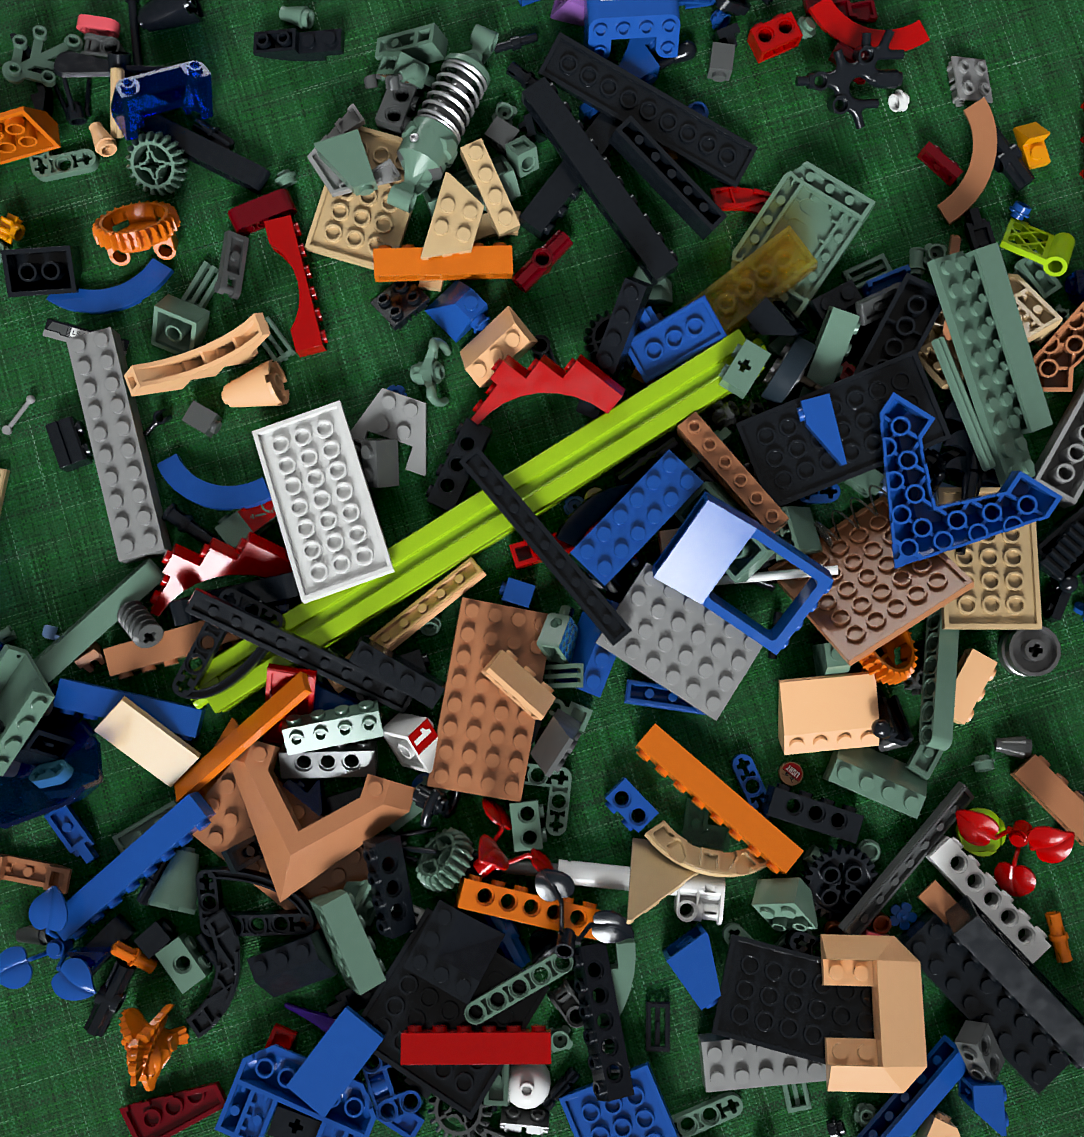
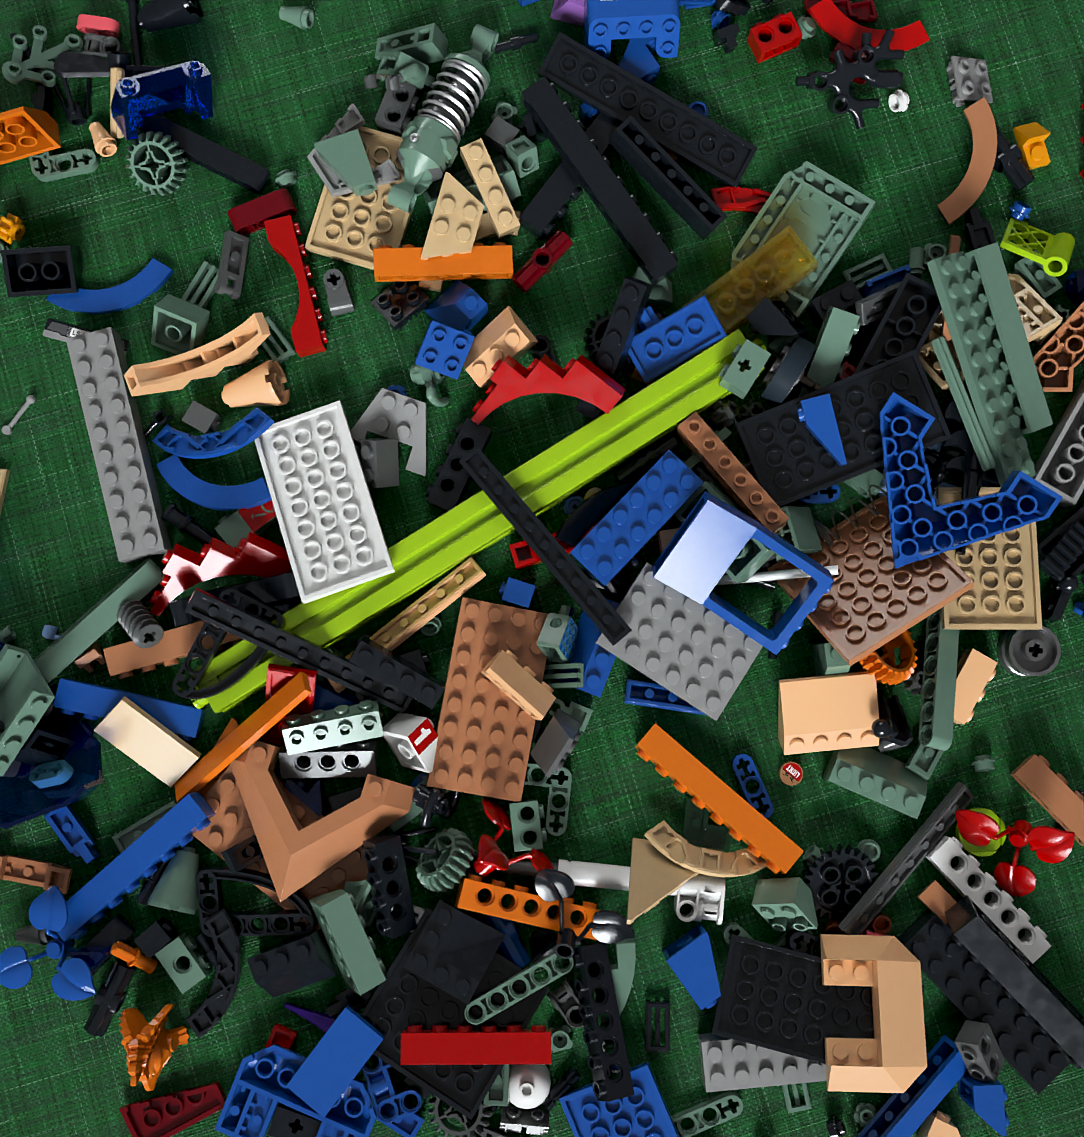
black brick [45,416,93,472] -> none
orange piece [92,200,180,266] -> none
black axle [193,117,235,150] -> none
black slope [253,28,345,61] -> none
blue plate [470,313,491,334] -> none
black pin [506,61,539,89] -> none
blue brick [604,777,659,833] -> none
black piece [657,40,697,71] -> none
dark grey brick [707,42,735,82] -> none
black brick [760,783,864,844] -> none
blue plant [889,902,917,930] -> none
dark red plate [917,141,963,186] -> none
dark grey cone [994,736,1032,759] -> none
orange pin [1045,911,1073,963] -> none
none -> blue tile [152,407,274,459]
none -> dark grey piece [323,269,355,316]
none -> blue bracket [415,320,475,380]

